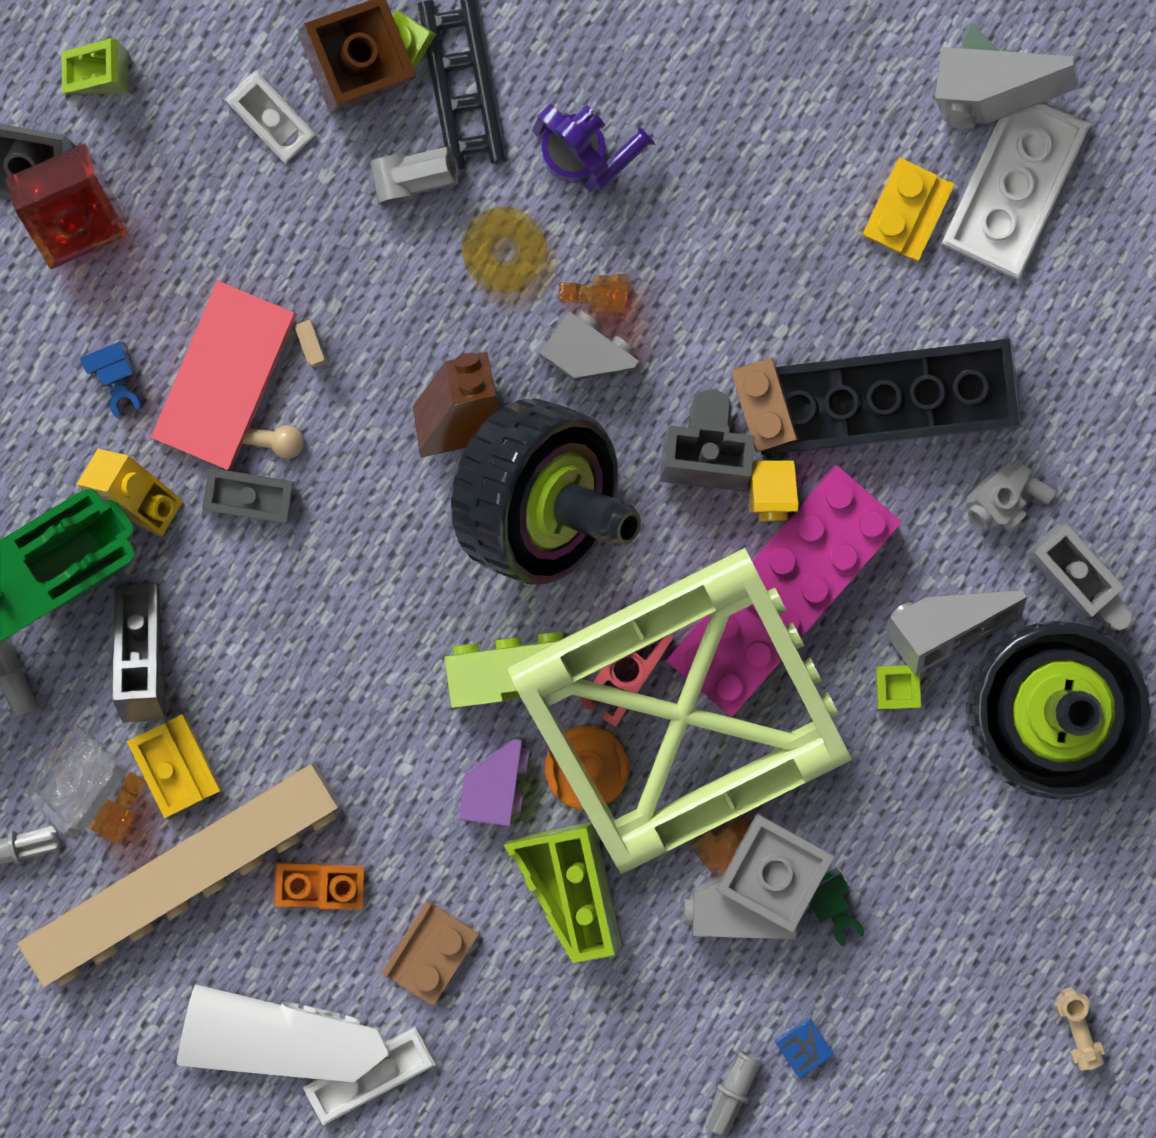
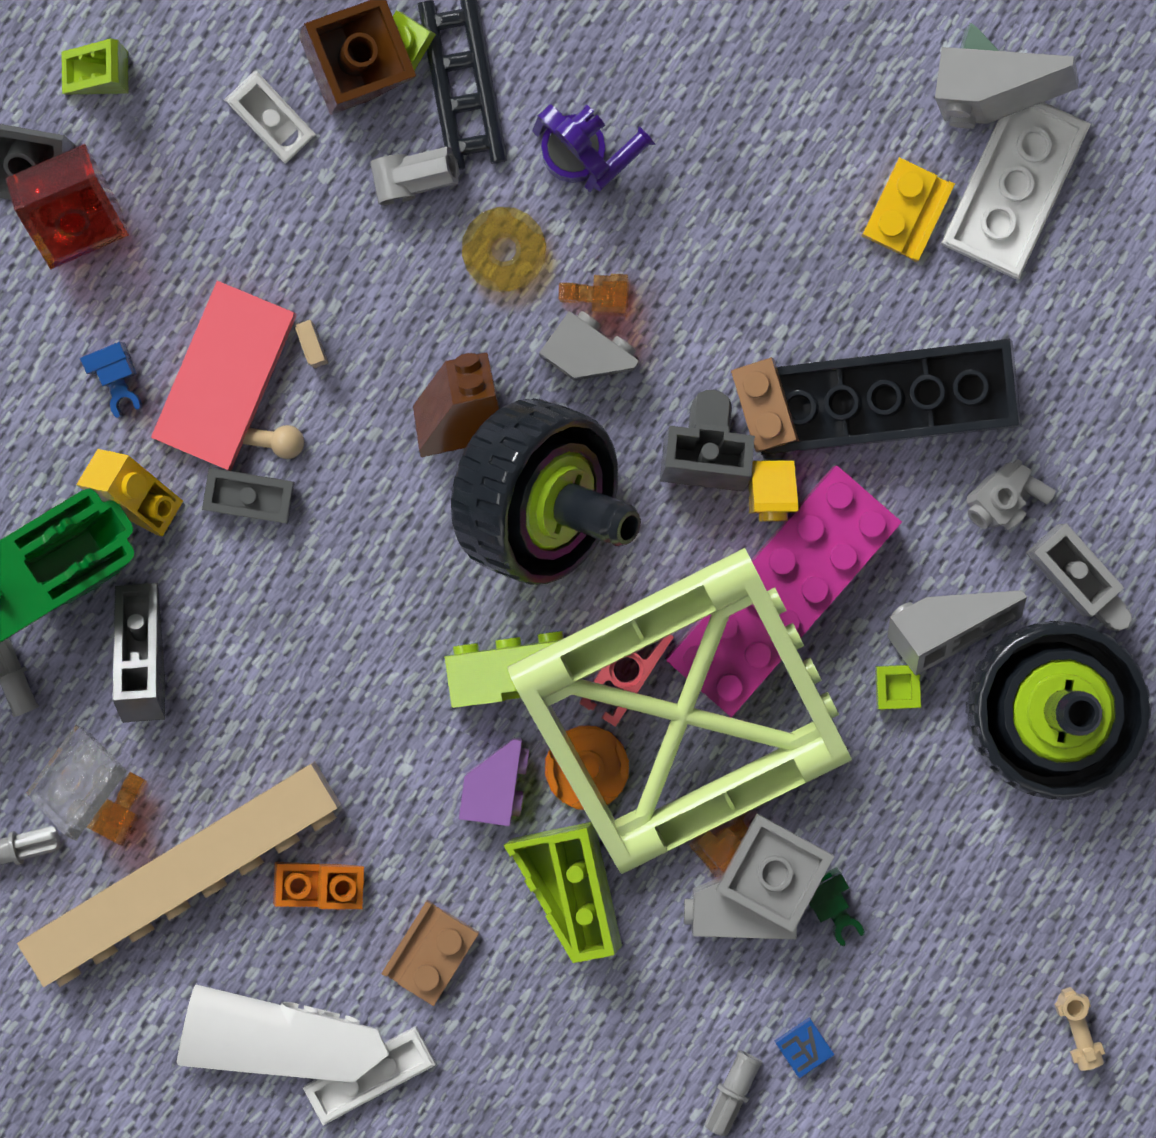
yellow plate [127,713,222,818] -> none

